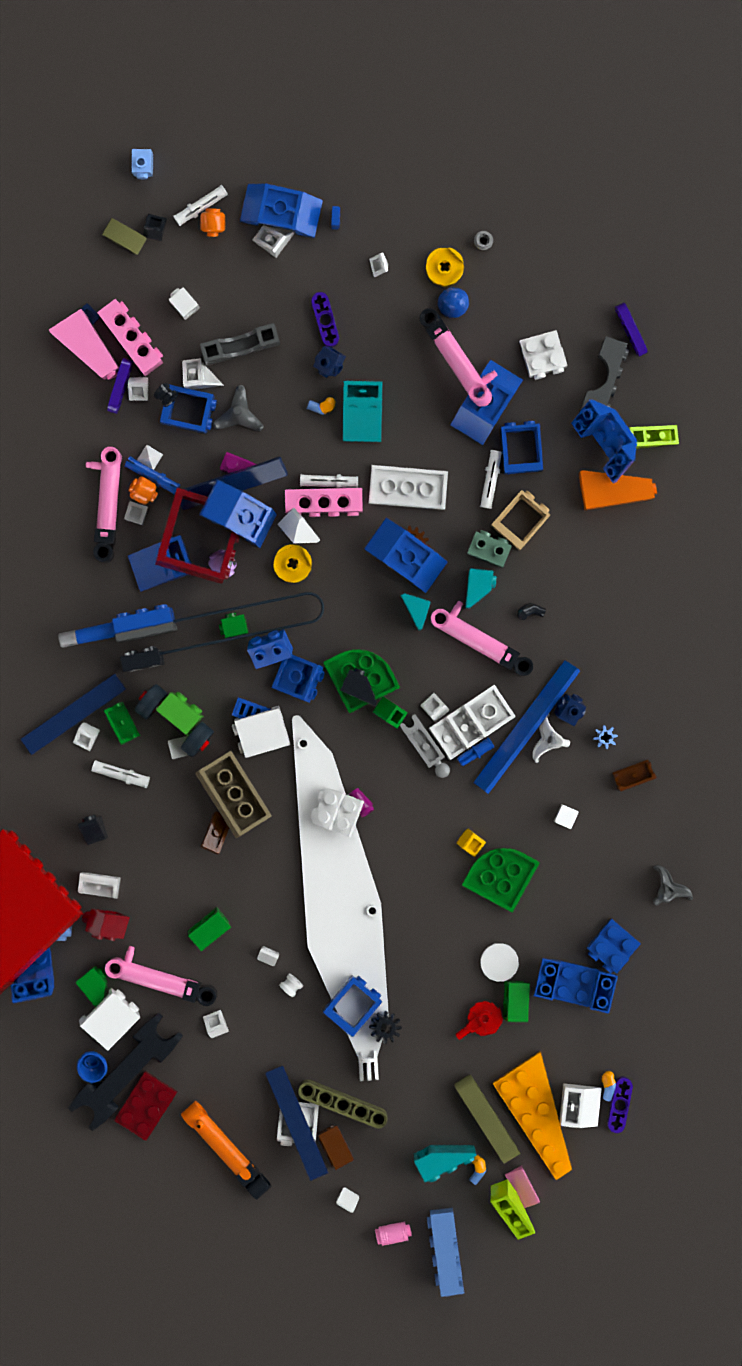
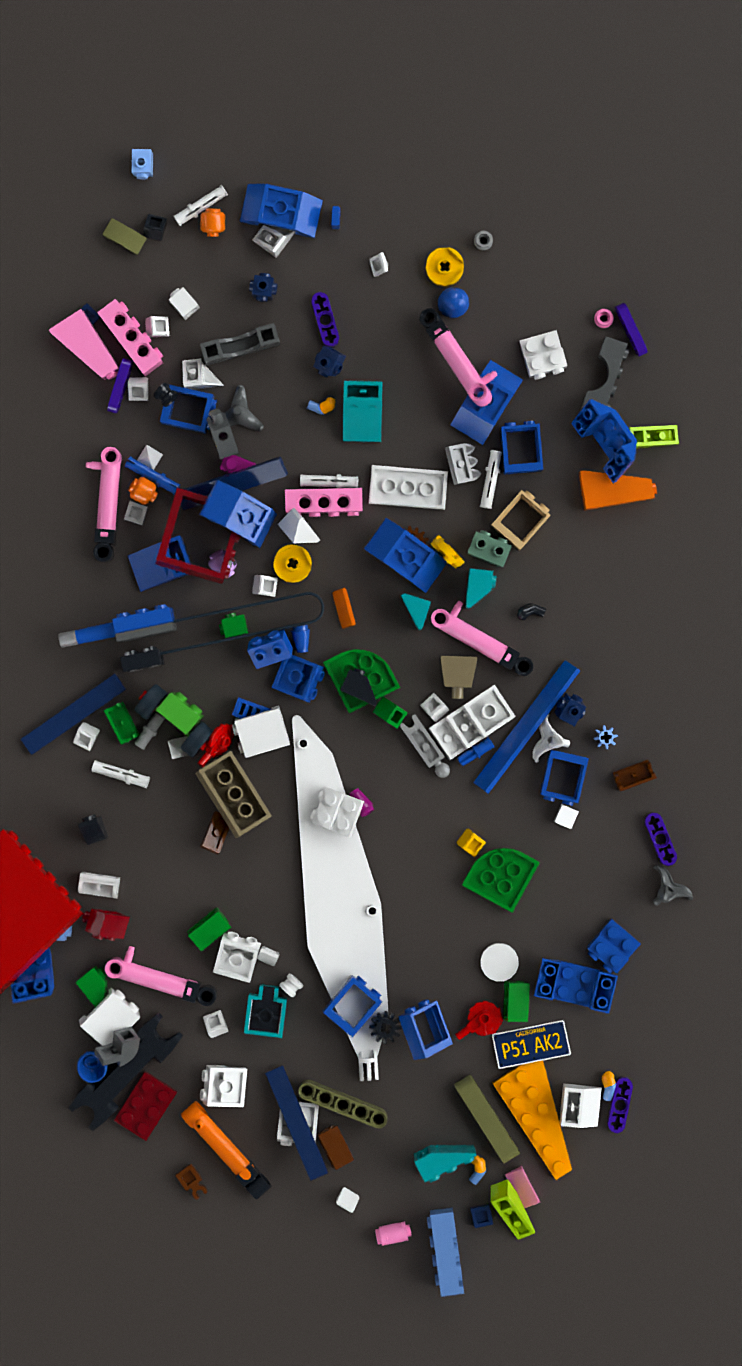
none -> dark grey brick [94,1027,140,1066]
none -> light grey pin [134,712,166,750]
none -> white slope [145,316,169,338]
none -> reddish brown plate [175,1163,207,1200]
none -> red piece [197,723,234,767]
none -> white plate [200,1065,247,1107]
none -> dark grey torso [206,409,239,459]
none -> white plate [213,932,261,983]
none -> black piece [244,984,287,1038]
none -> dark blue brick [249,273,277,302]
none -> white slope [252,575,278,597]
none -> blue cone [291,624,310,653]
none -> orange slope [332,588,356,629]
none -> blue window [398,999,453,1060]
none -> yellow plate [430,535,465,569]
none -> dark tan torso [440,656,477,699]
none -> light grey plate [445,443,481,485]
none -> dark blue tile [471,1204,493,1228]
none -> dark blue sticker [492,1020,571,1069]
none -> blue window [540,750,589,806]
none -> bright pink plate [594,309,614,328]
none -> dark purple beam [644,812,677,866]

